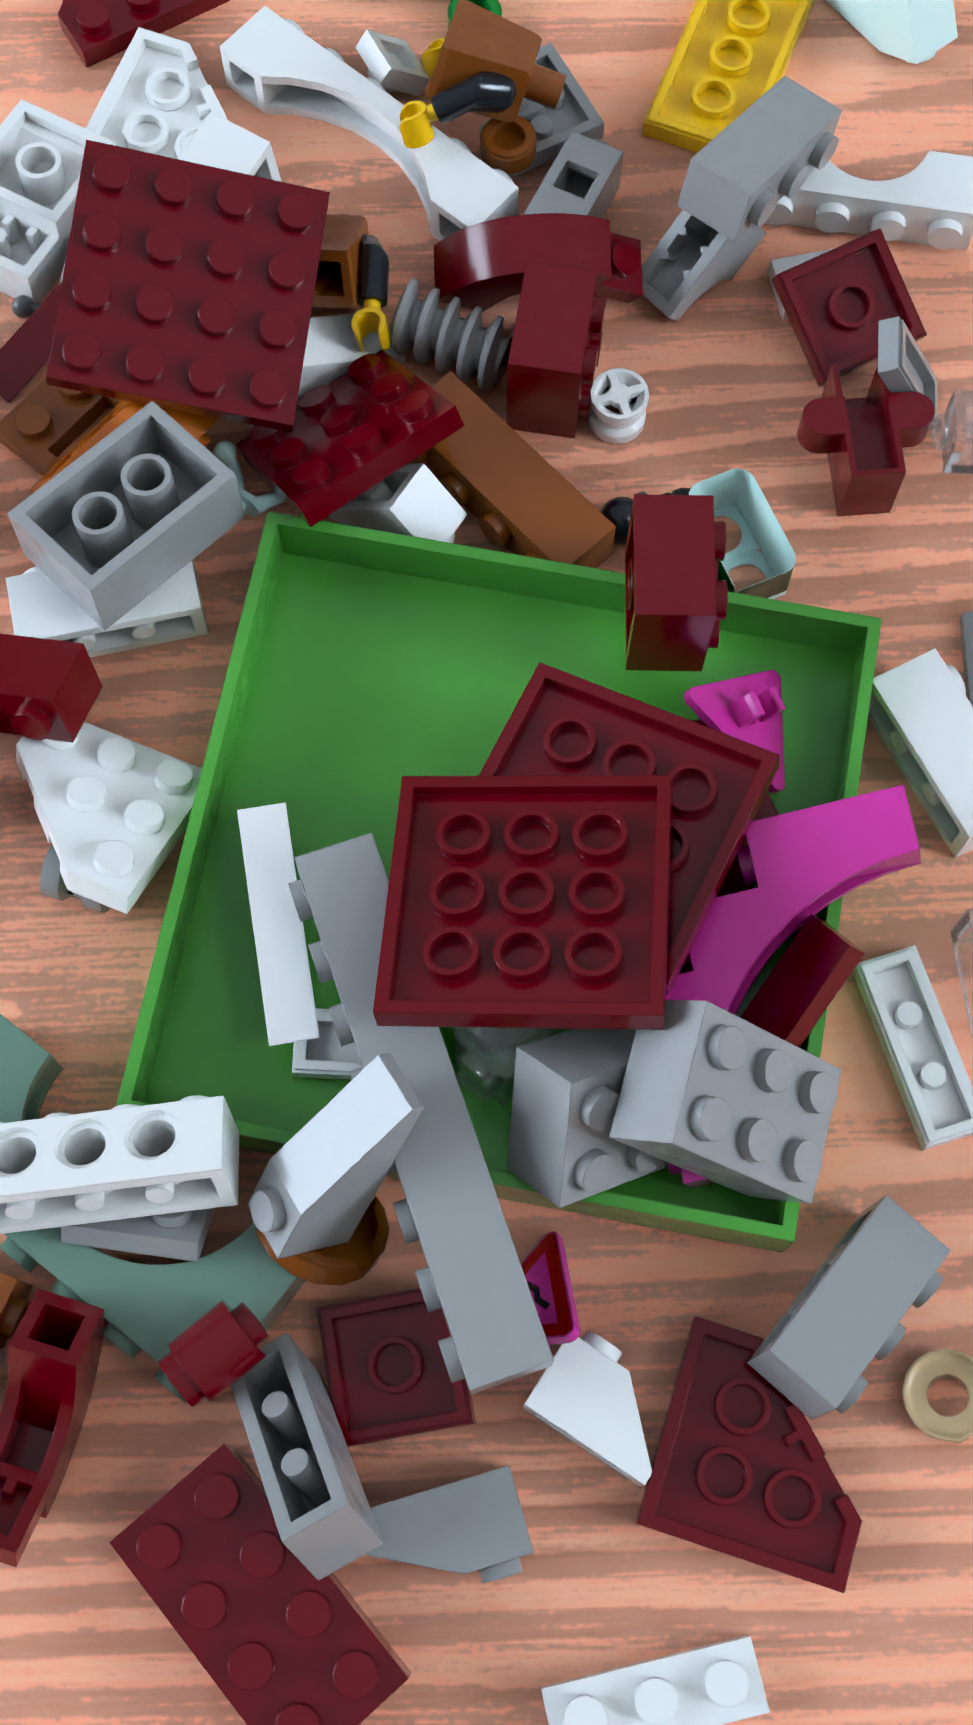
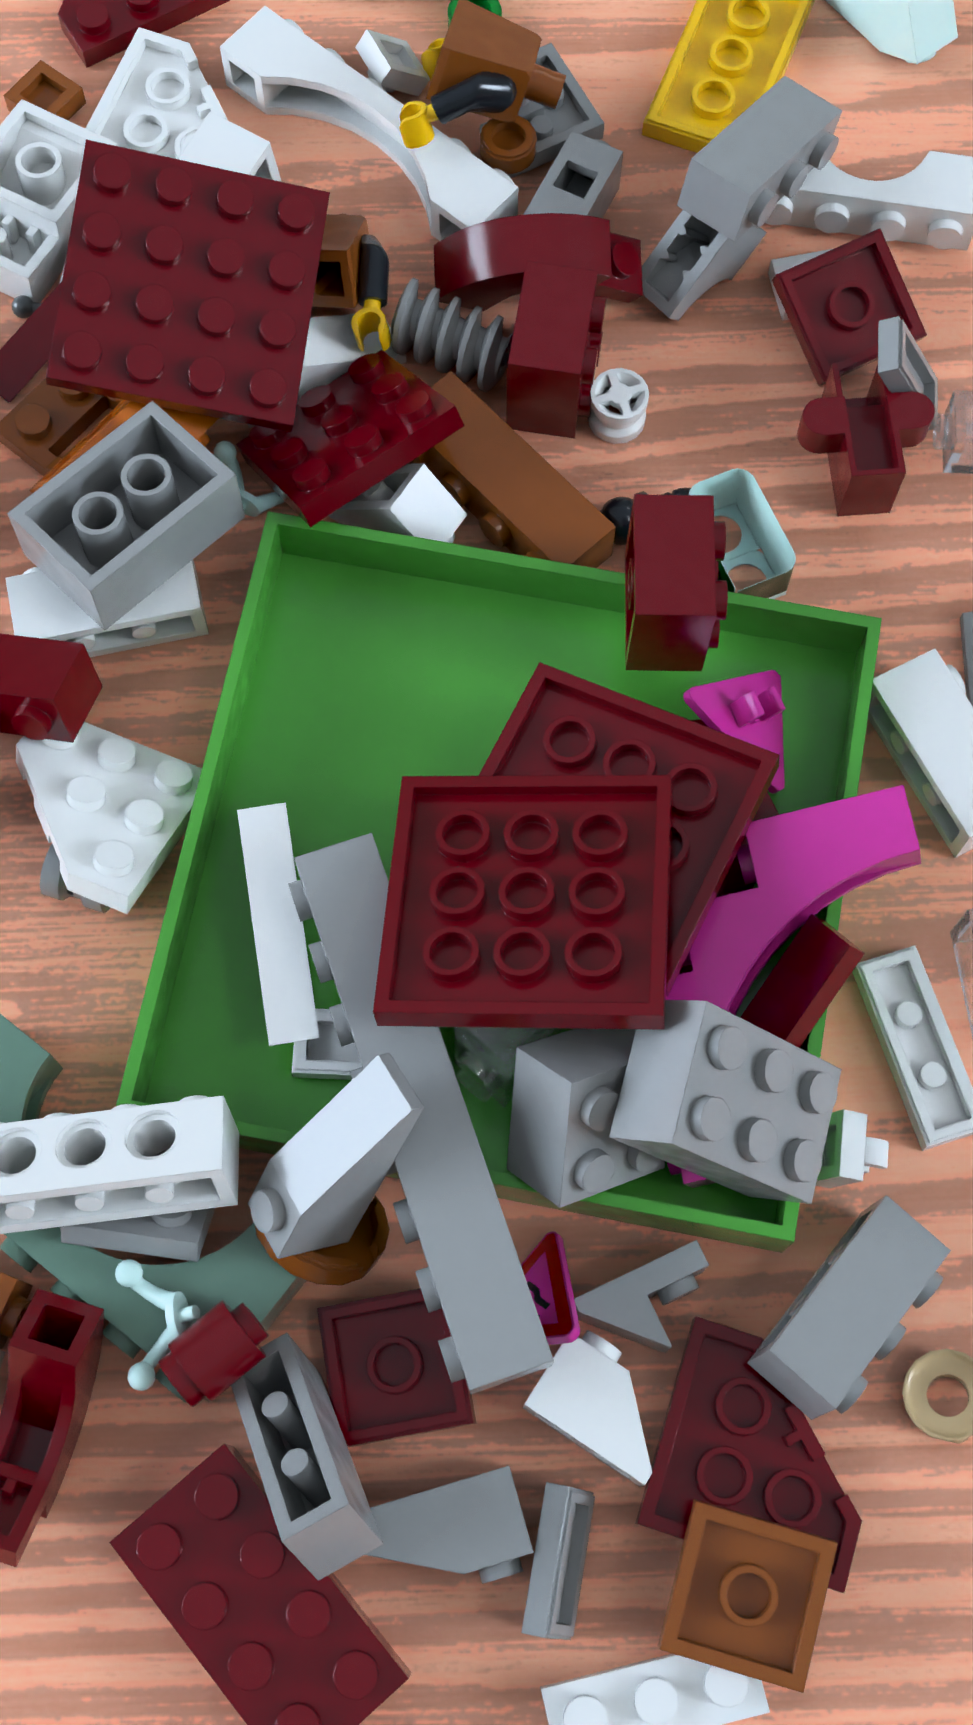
none -> dark orange plate [3,60,86,120]
none -> light aqua piece [115,1259,200,1391]
none -> light grey tile [521,1482,595,1640]
none -> light grey slope [574,1240,709,1352]
none -> dark orange plate [658,1499,838,1693]
none -> white tile [816,1109,889,1188]

